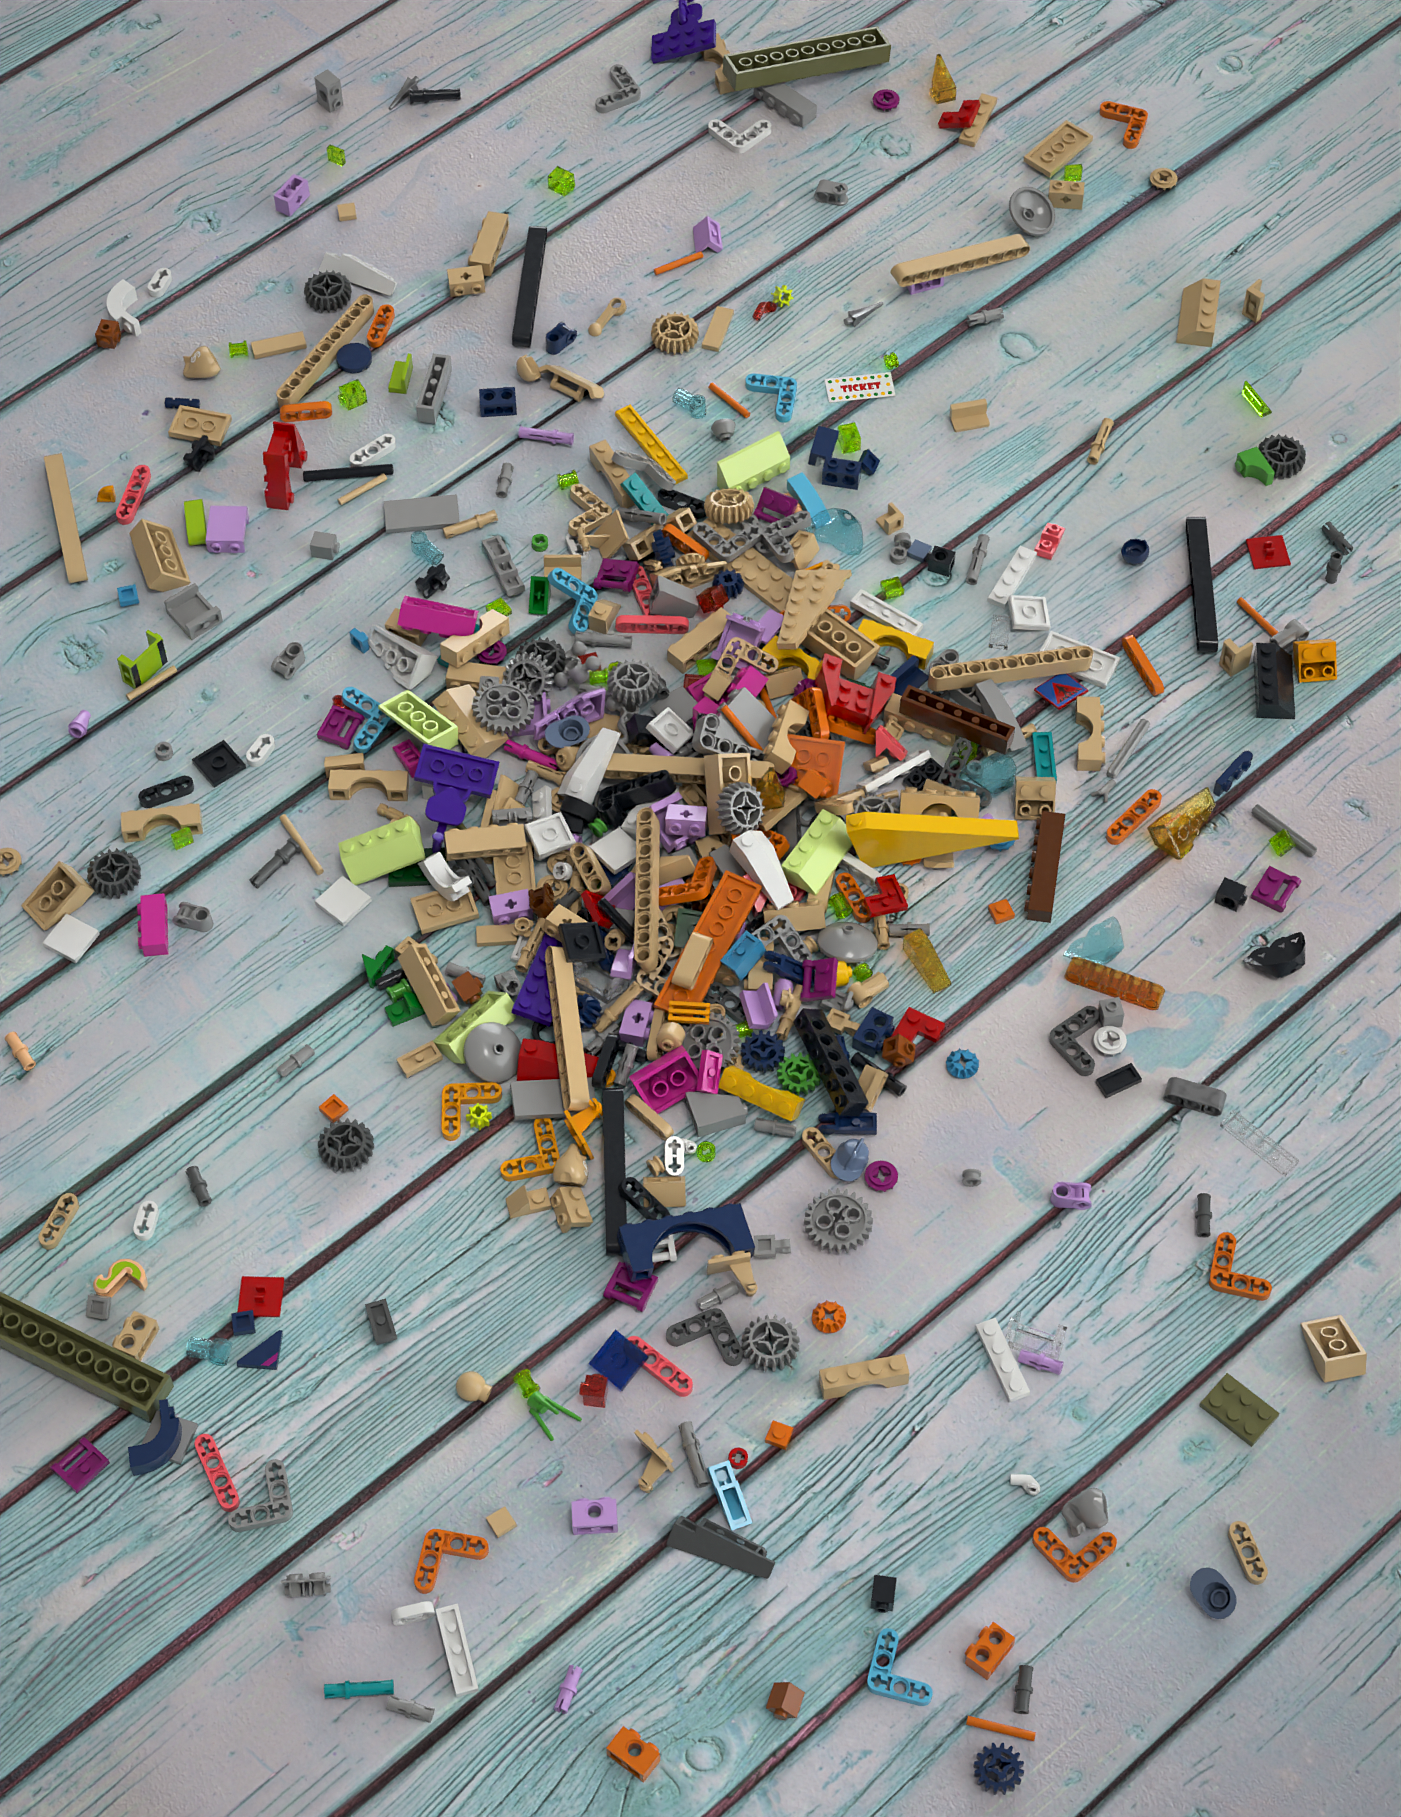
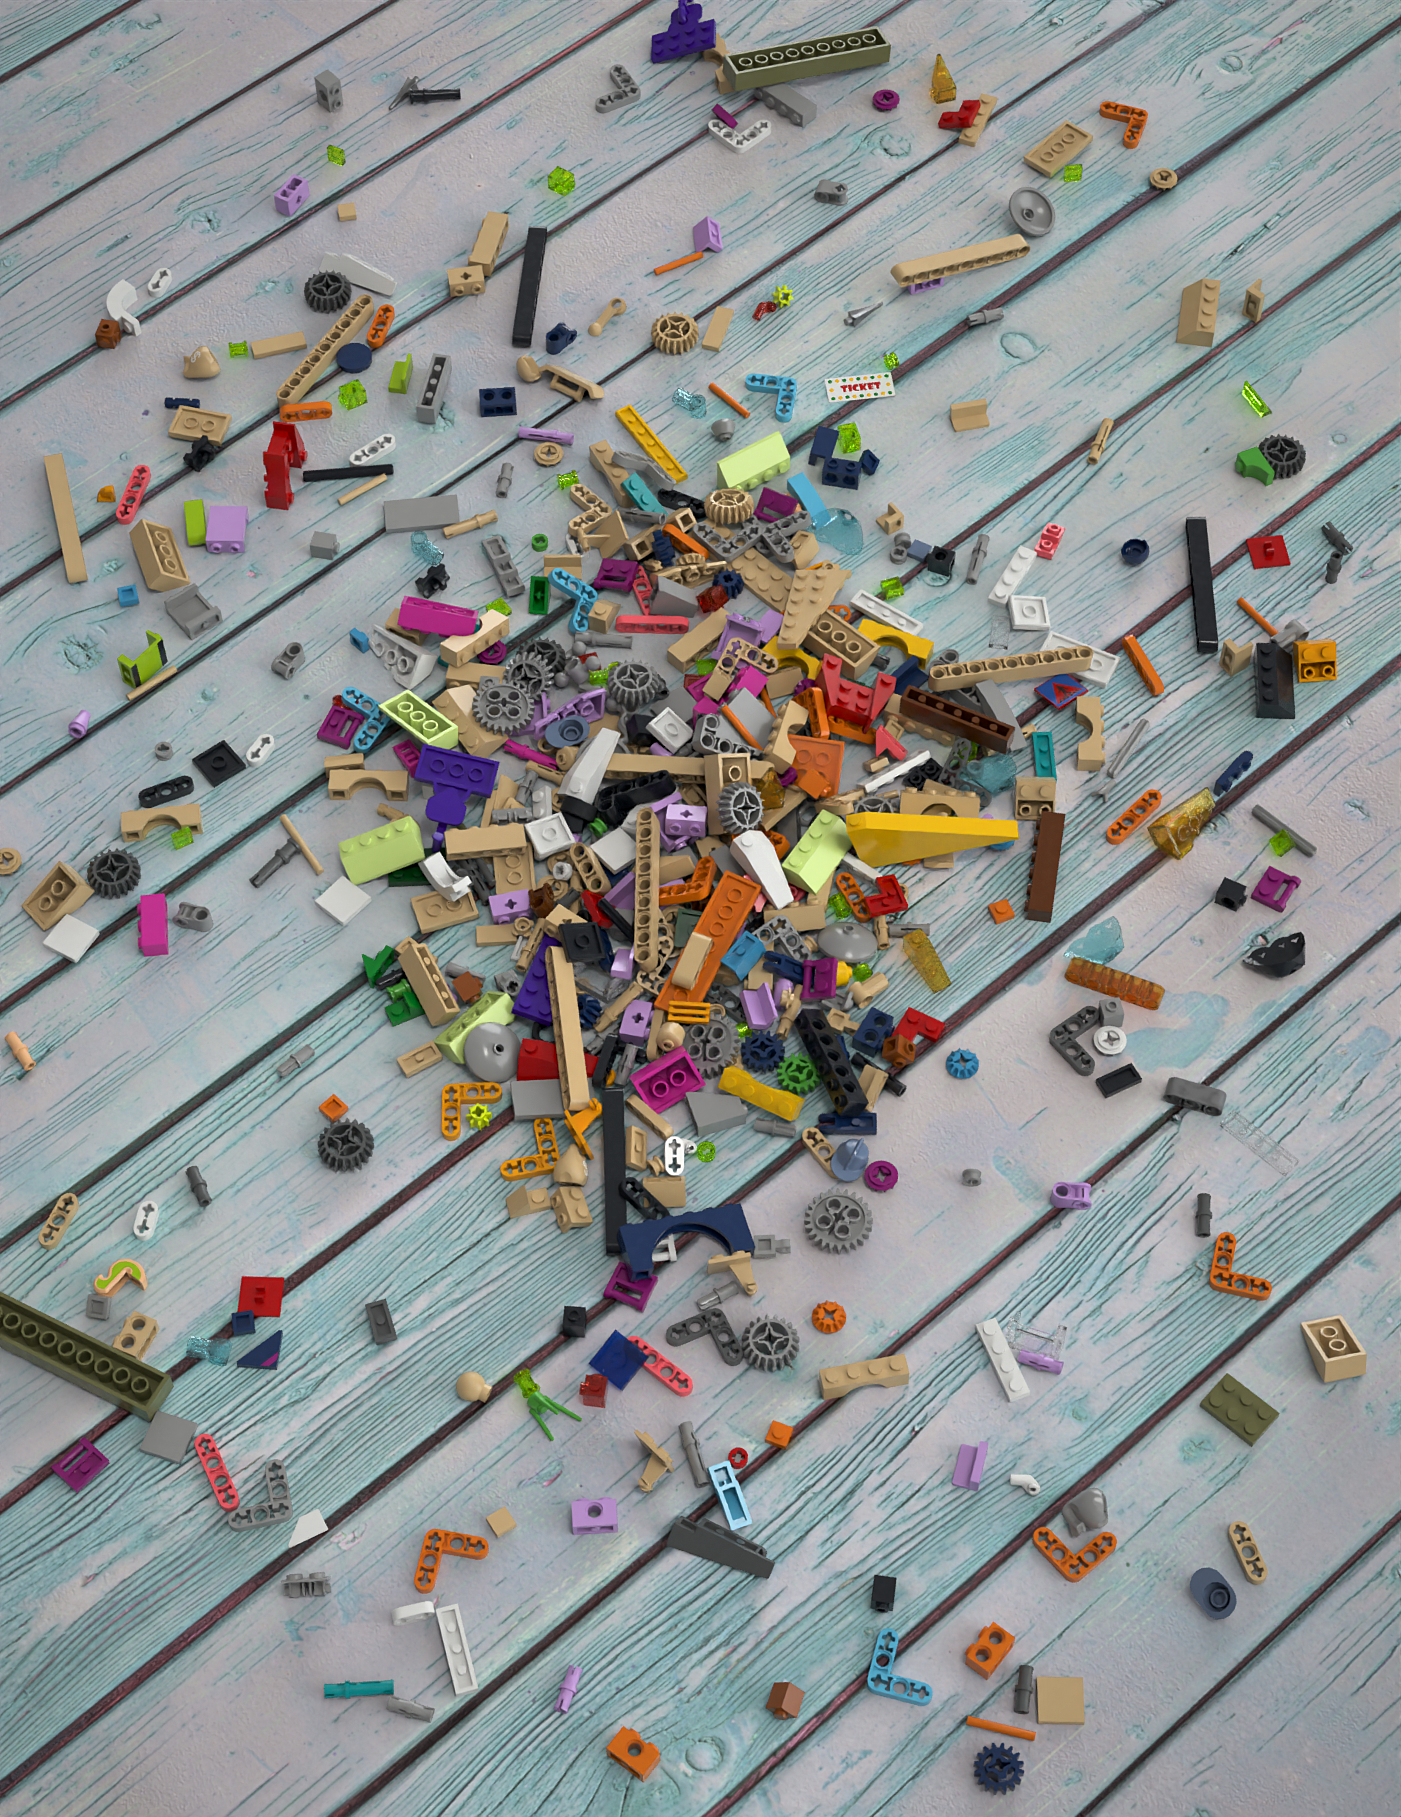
dark blue arch [128,1399,182,1476] -> none
tan bush [604,929,626,951] -> none
dark pink plate [696,1050,723,1094] -> none
tan brick [1048,180,1085,210] -> none
none -> white sticker [288,1509,328,1548]
none -> tan gear [534,442,563,467]
none -> black brick [562,1306,587,1338]
none -> tan plate [625,1125,647,1172]
none -> magenta beam [711,103,738,129]
none -> lavender panel [952,1441,988,1491]
none -> tan tile [1036,1677,1085,1725]

